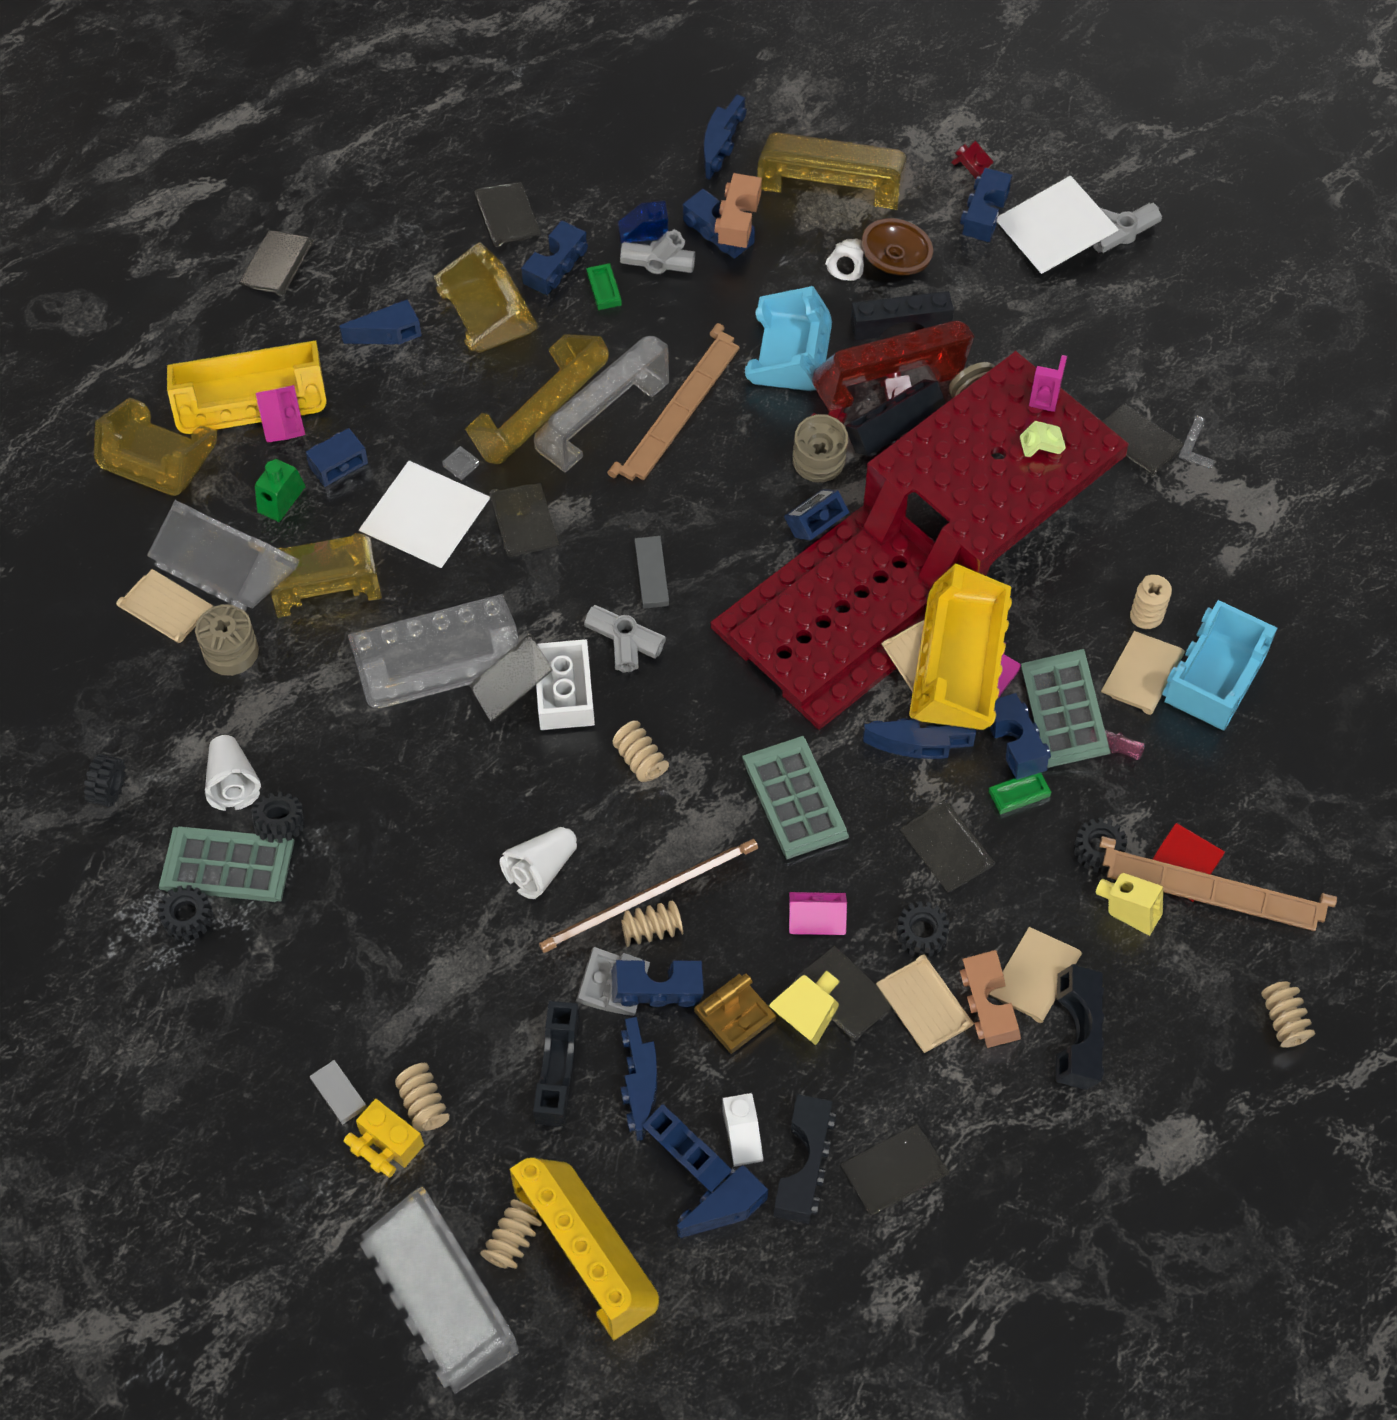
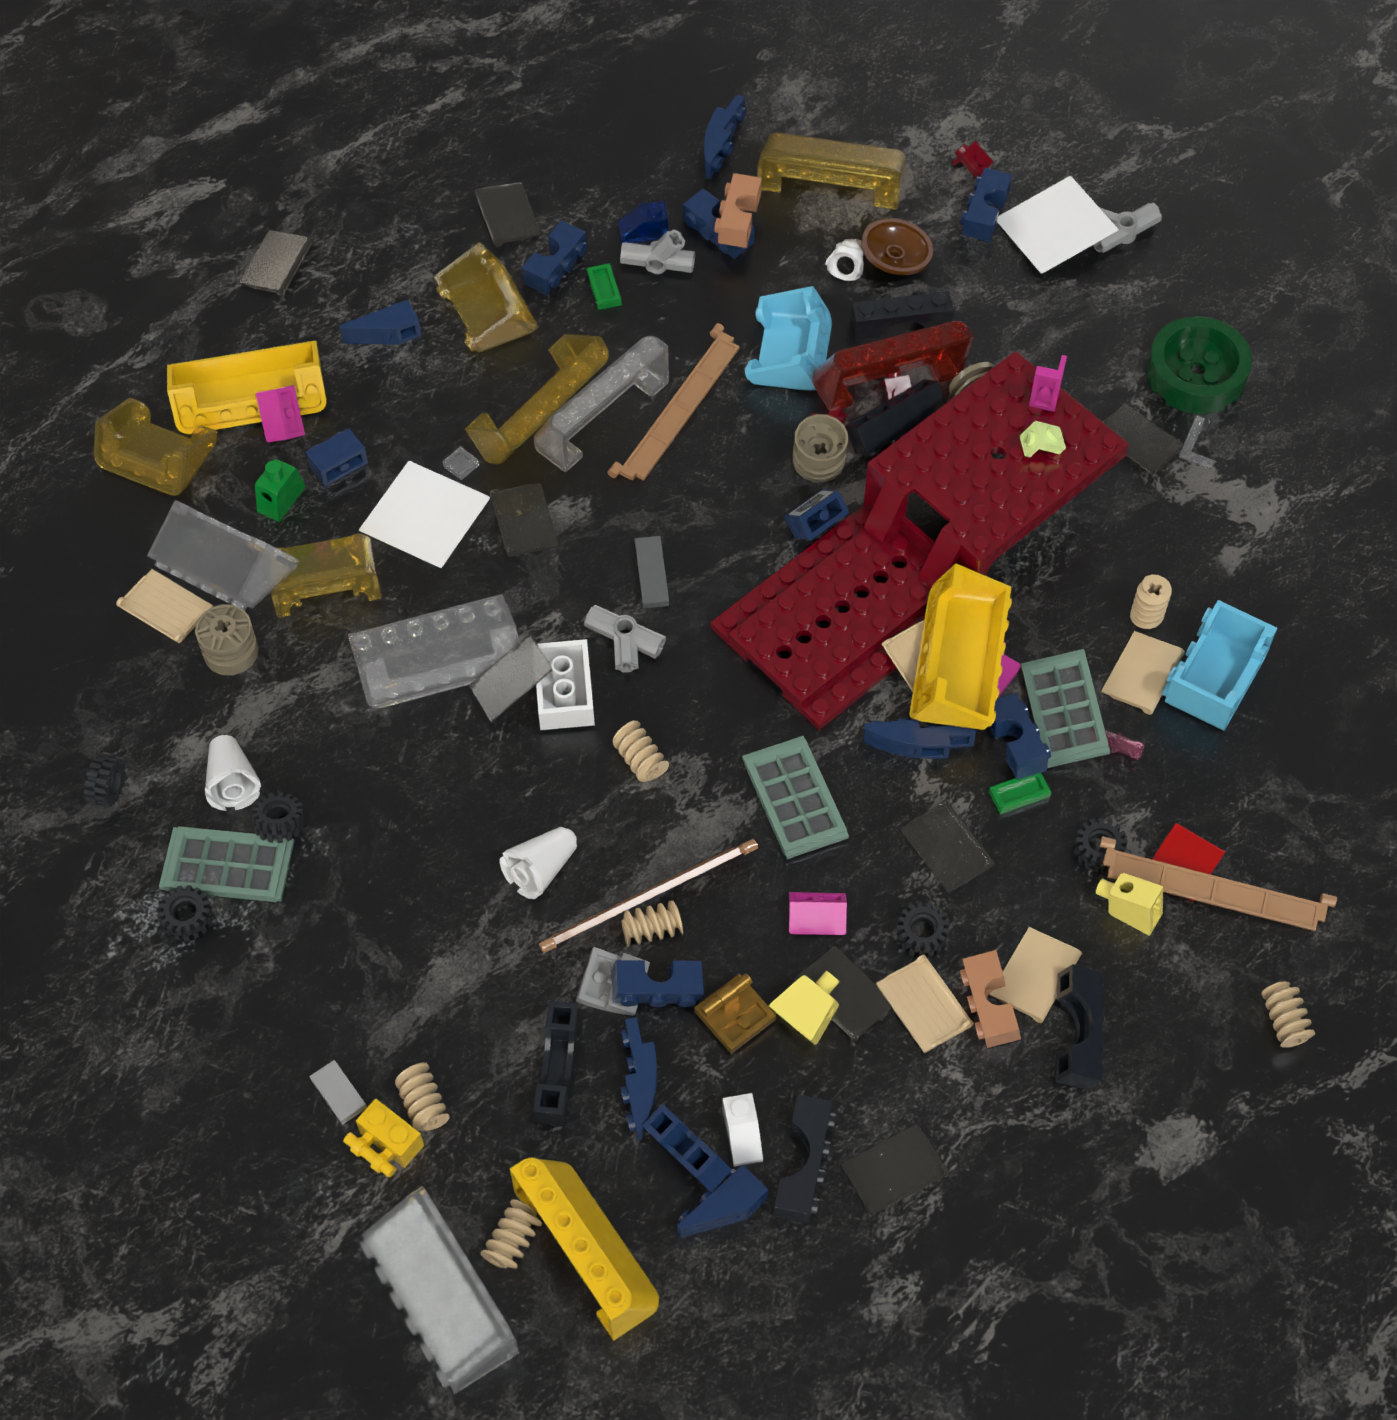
none -> dark green brick [1147,316,1252,414]

